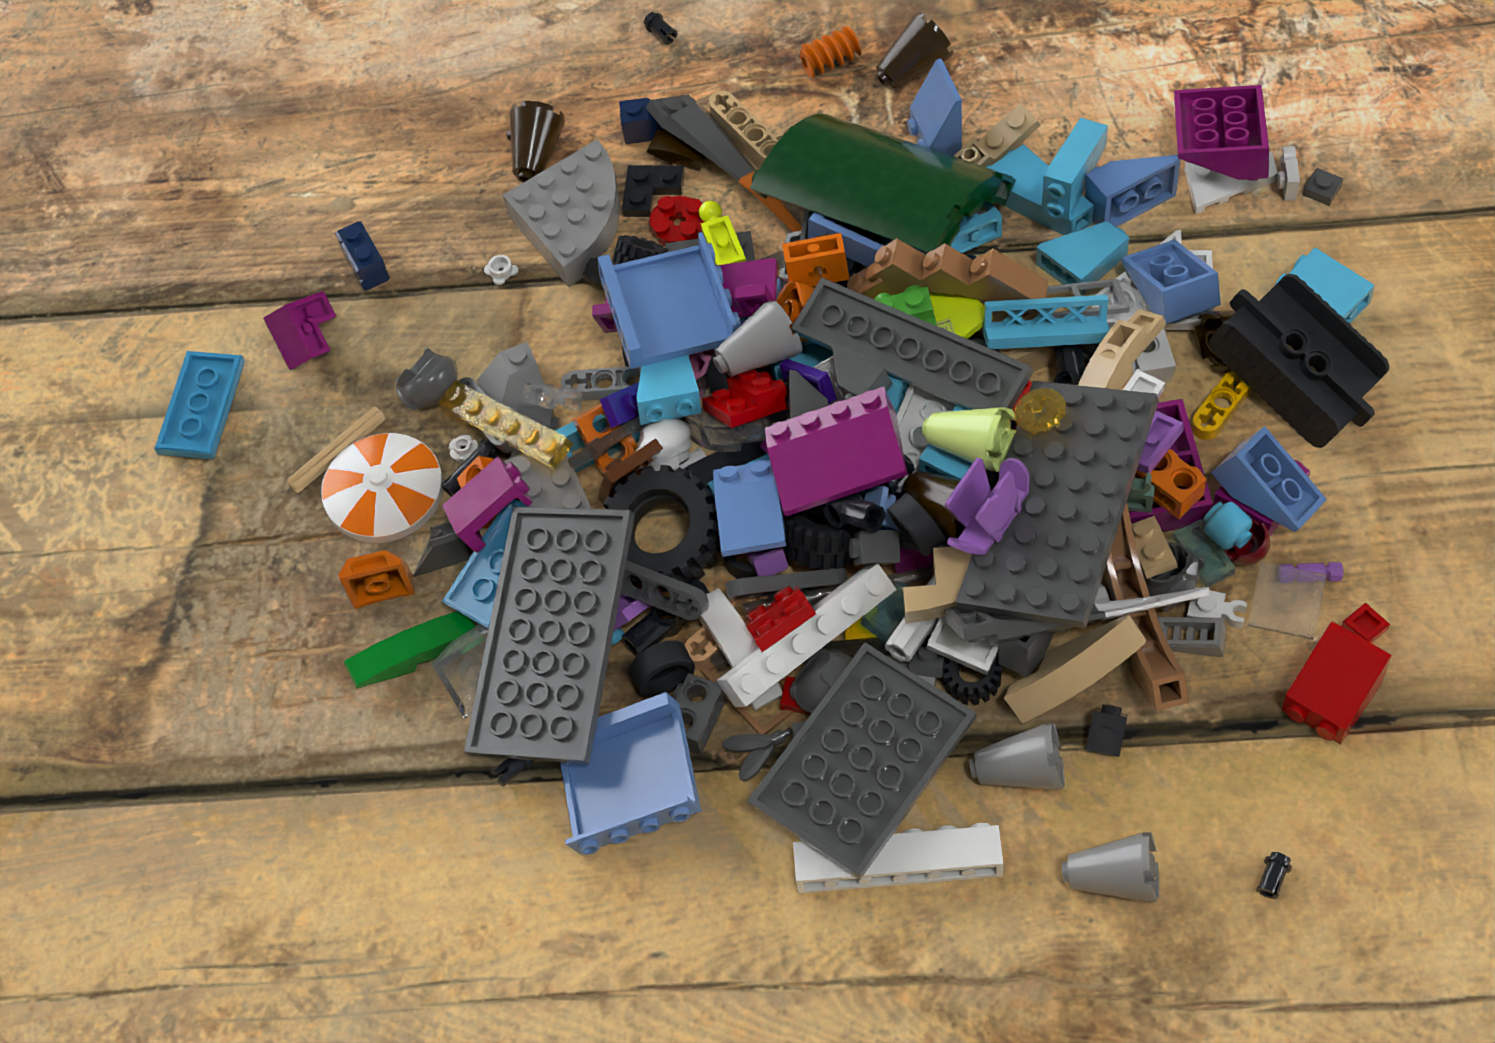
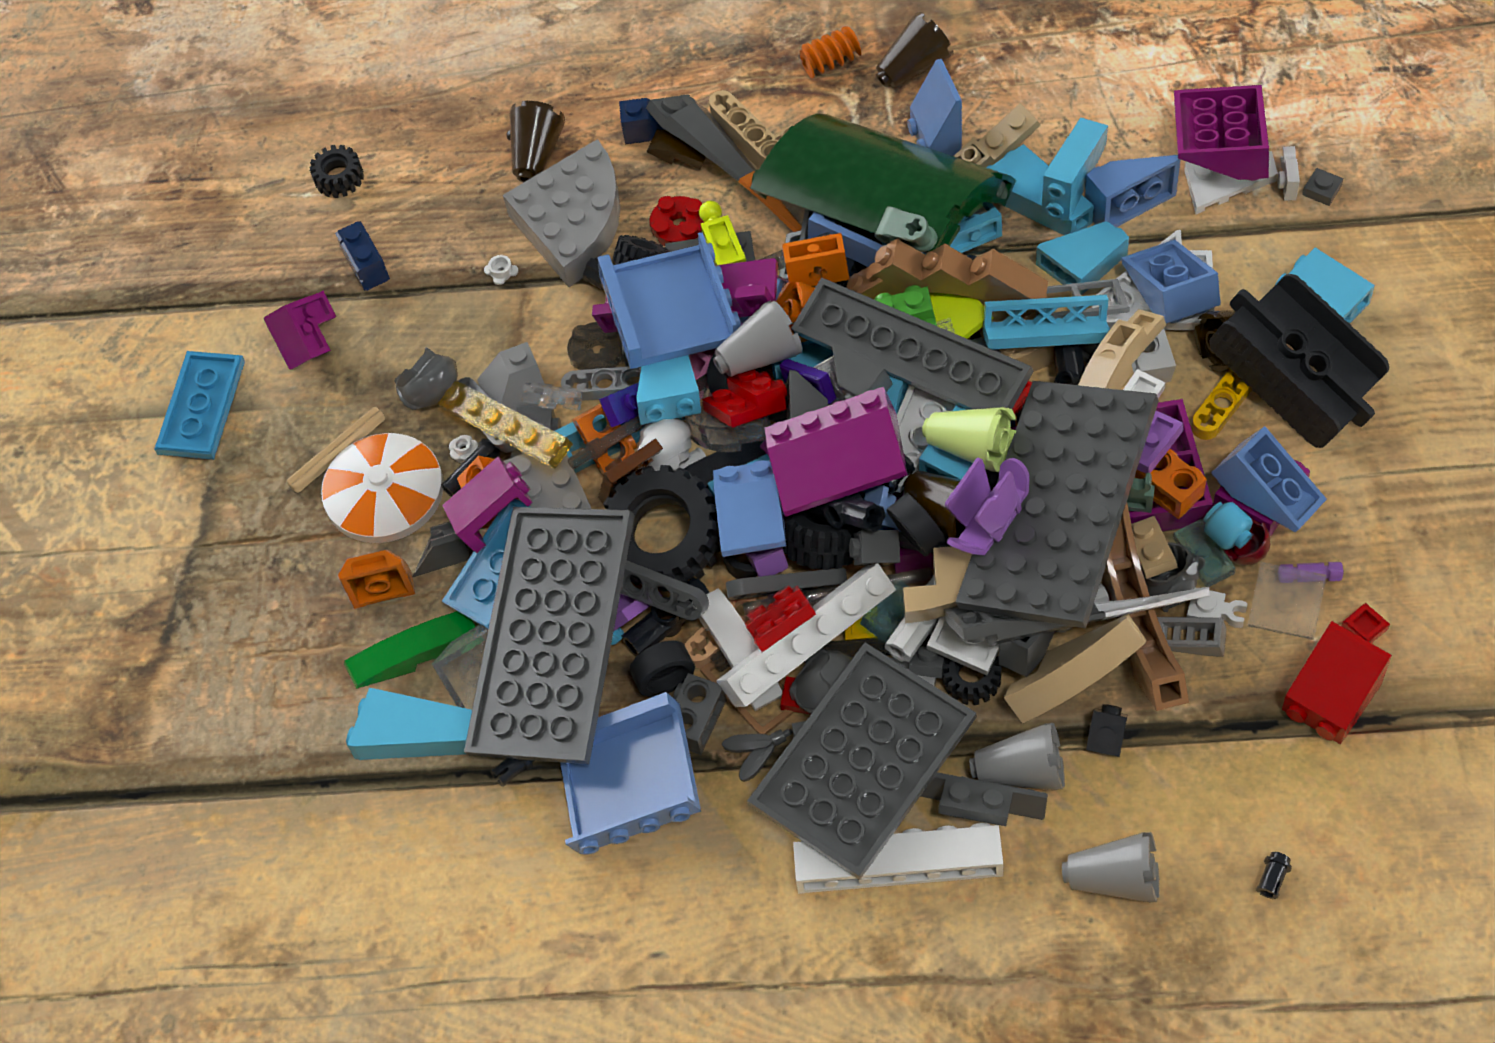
black plate [622,165,685,217] -> none
black pin [644,12,678,45] -> none
clear yellow gear [1014,388,1067,436] -> none
none -> black tyre [309,145,364,198]
none -> medium azure slope [346,687,472,760]
none -> clear smoke plate [567,322,624,370]
none -> sand green piece [874,207,937,252]
none -> dark grey bracket [920,772,1048,826]

